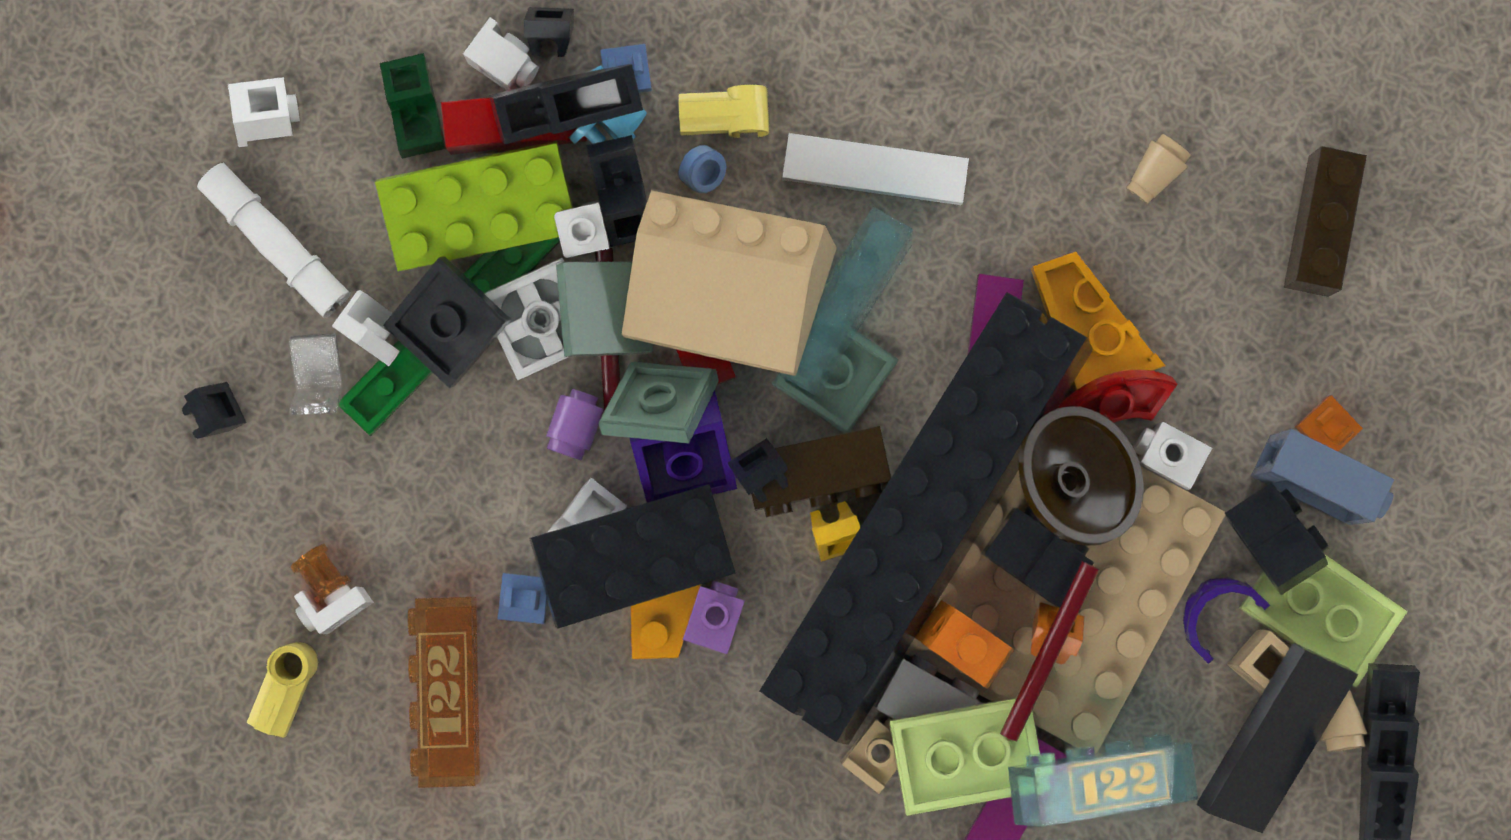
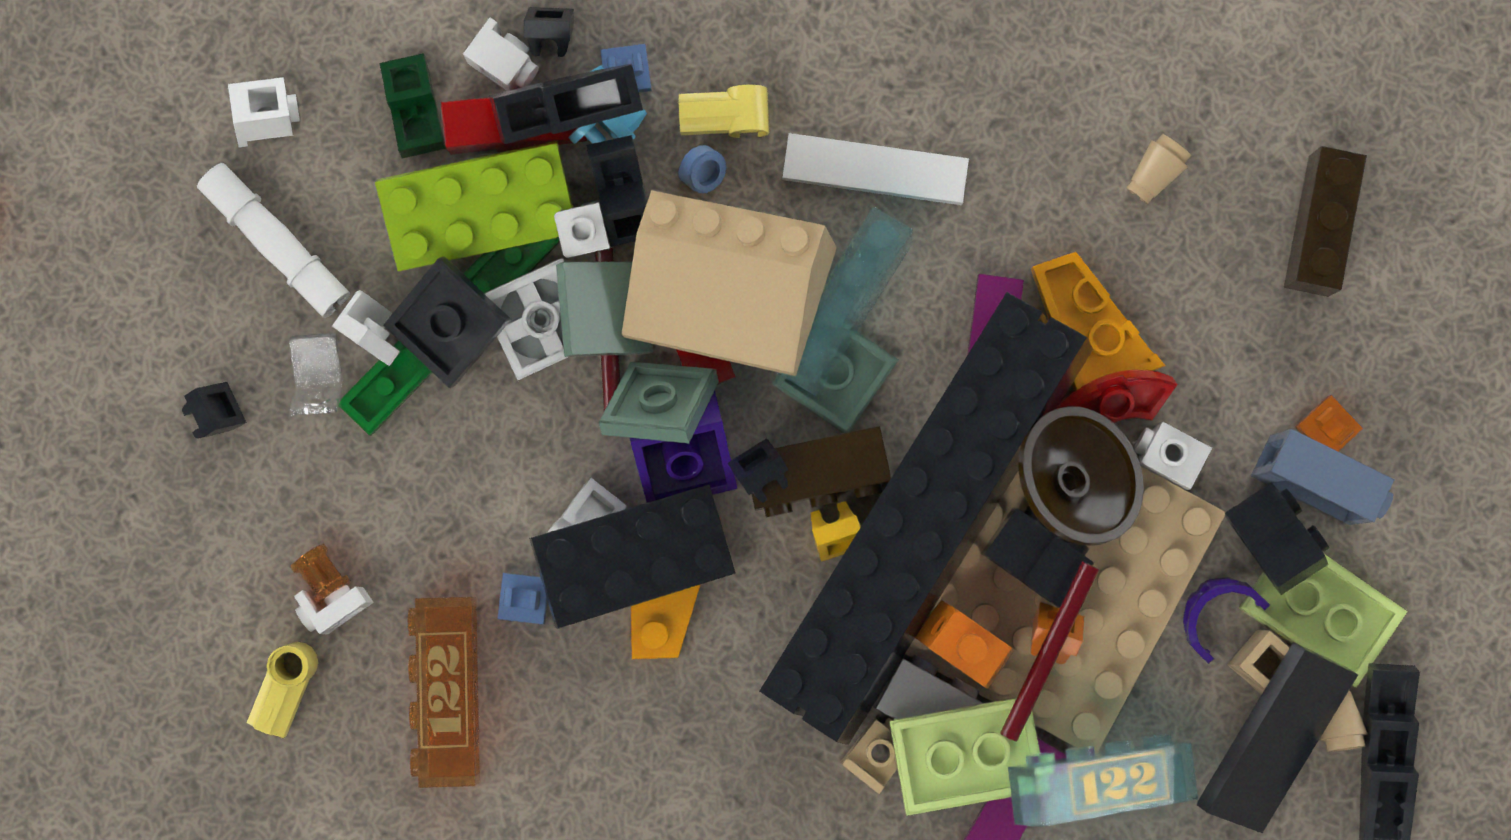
medium lavender brick [546,389,604,460] -> none
medium lavender brick [683,581,745,654] -> none

